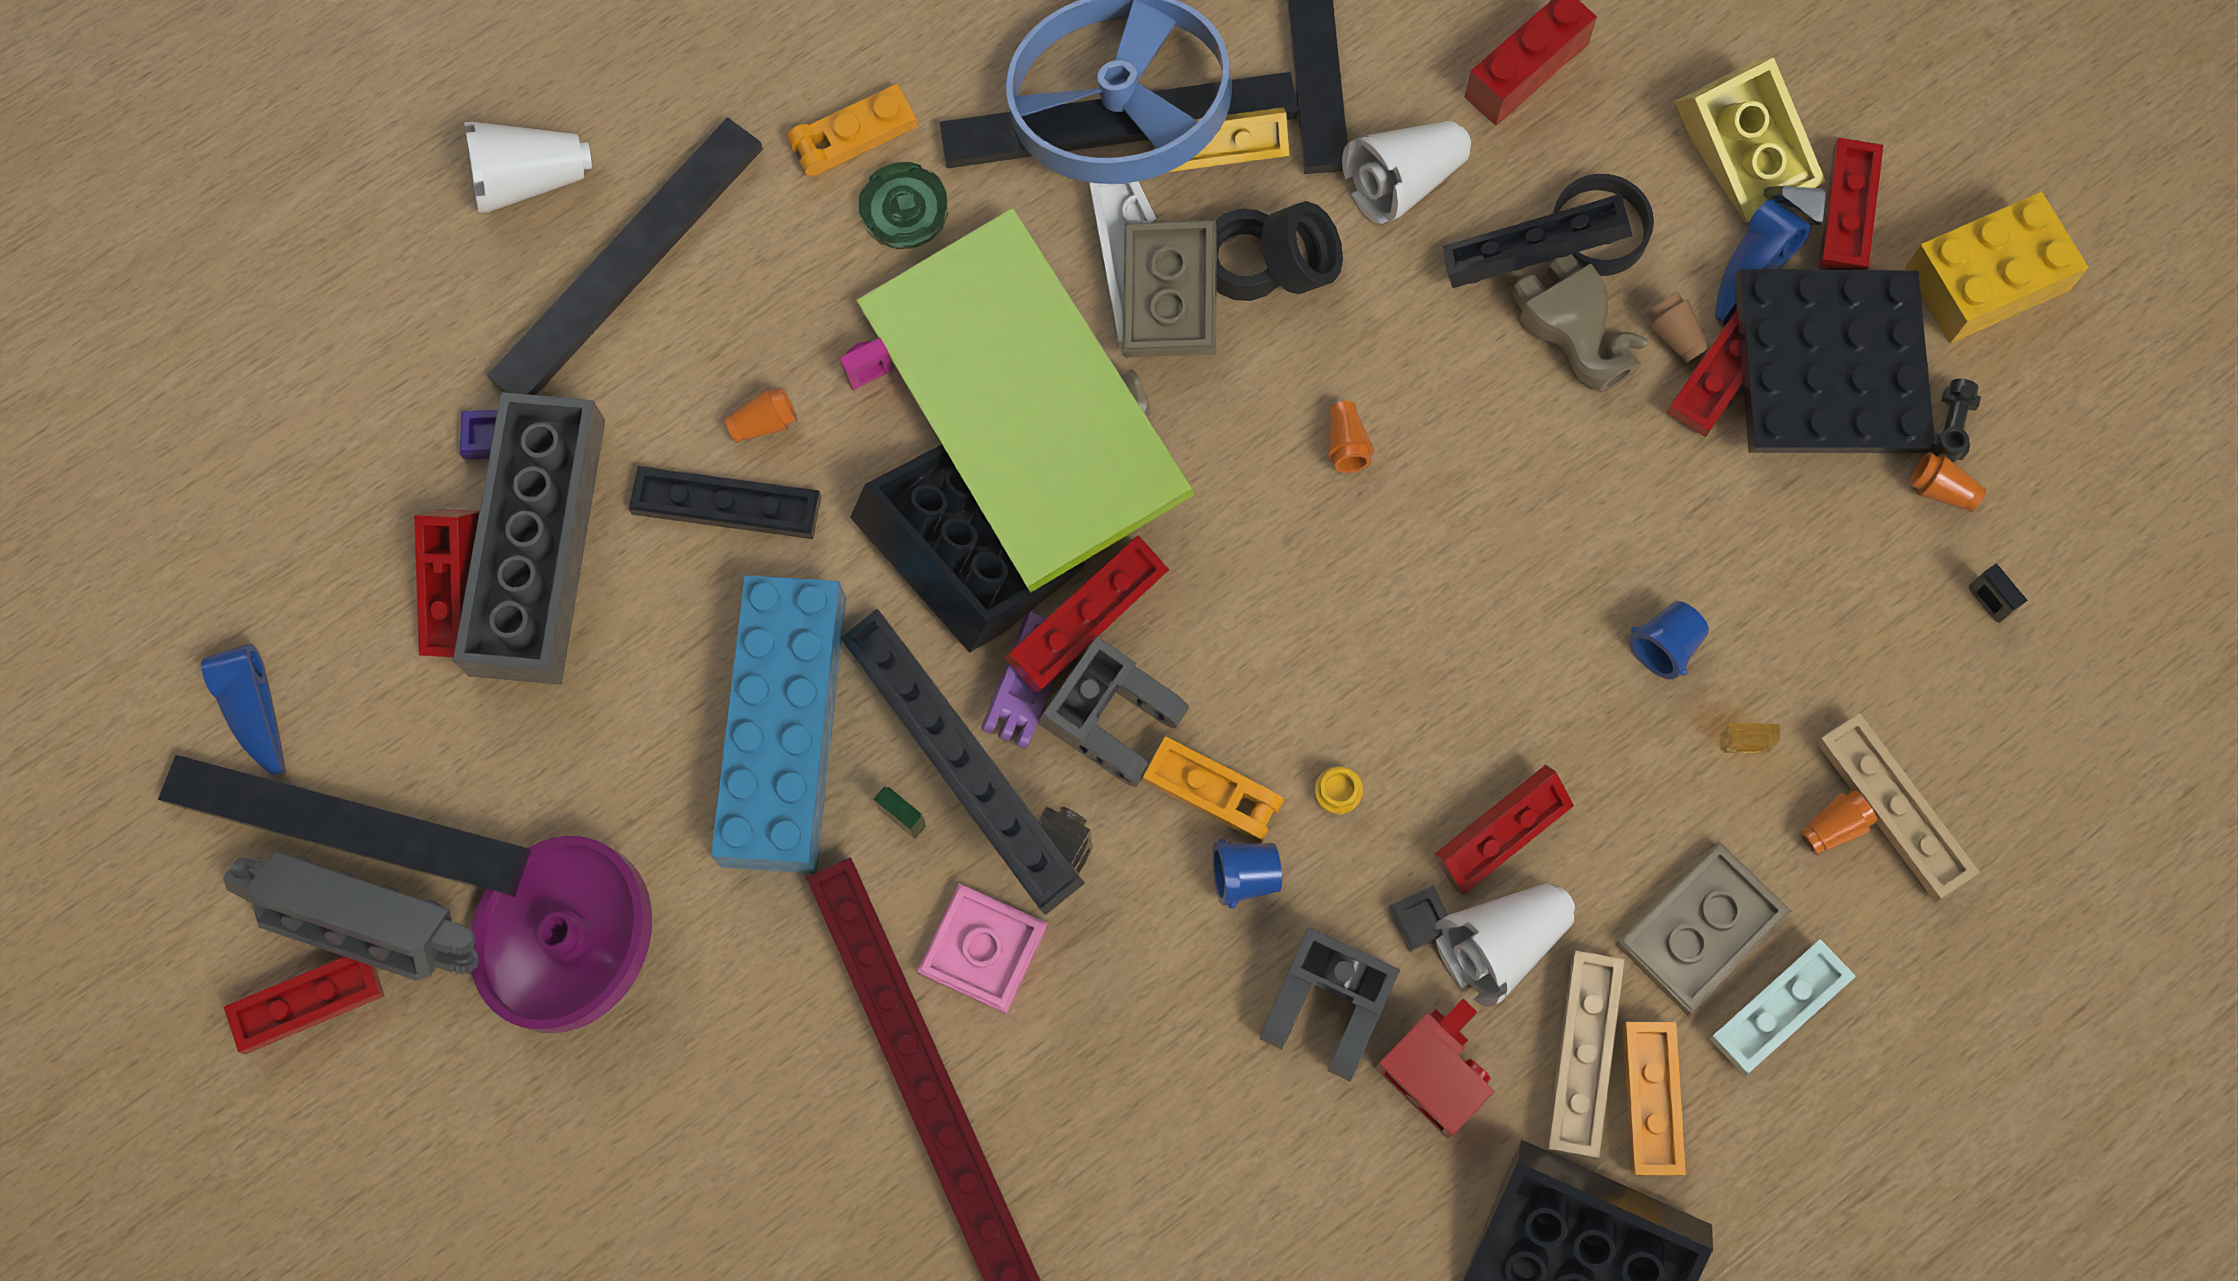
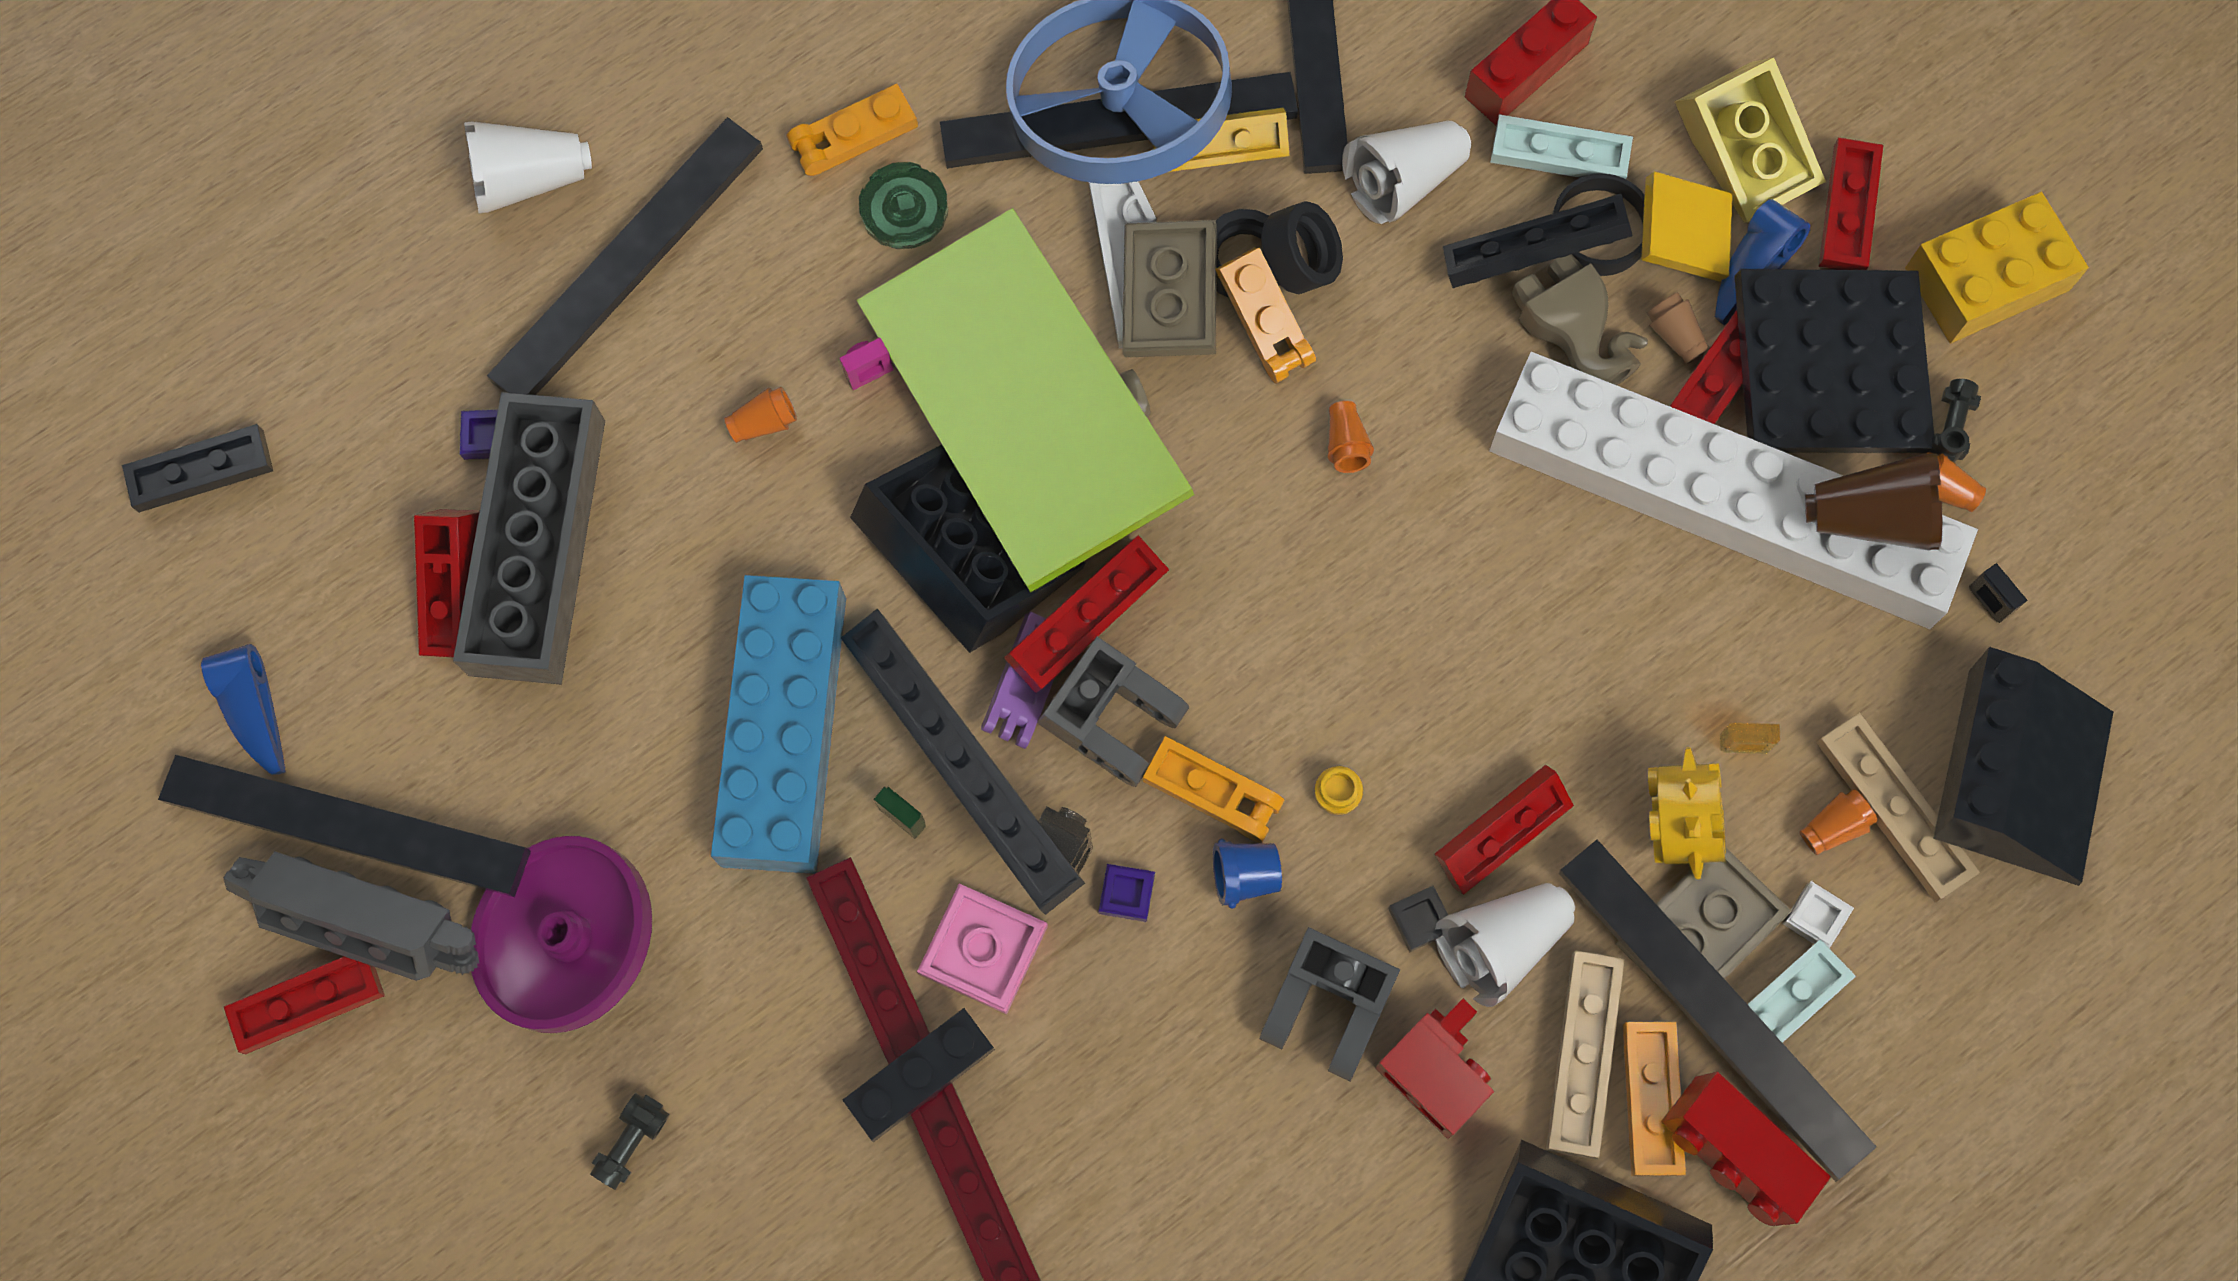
black tile [629,466,821,539] -> none
blue piece [1629,601,1709,679] -> none
slope [1763,186,1826,225] -> none
none -> black plate [122,424,273,513]
none -> pearl dark grey bar [590,1093,670,1190]
none -> black plate [843,1008,995,1142]
none -> dark purple tile [1099,864,1155,922]
none -> light orange plate [1215,247,1316,384]
none -> white brick [1489,352,1978,629]
none -> light aqua plate [1490,114,1633,179]
none -> black tile [1559,840,1877,1182]
none -> yellow tile [1641,171,1732,282]
none -> yellow brick [1648,747,1726,879]
none -> red brick [1661,1071,1831,1226]
none -> white tile [1783,881,1854,949]
none -> reddish brown cone [1805,453,1942,551]
none -> black slope [1933,647,2114,886]

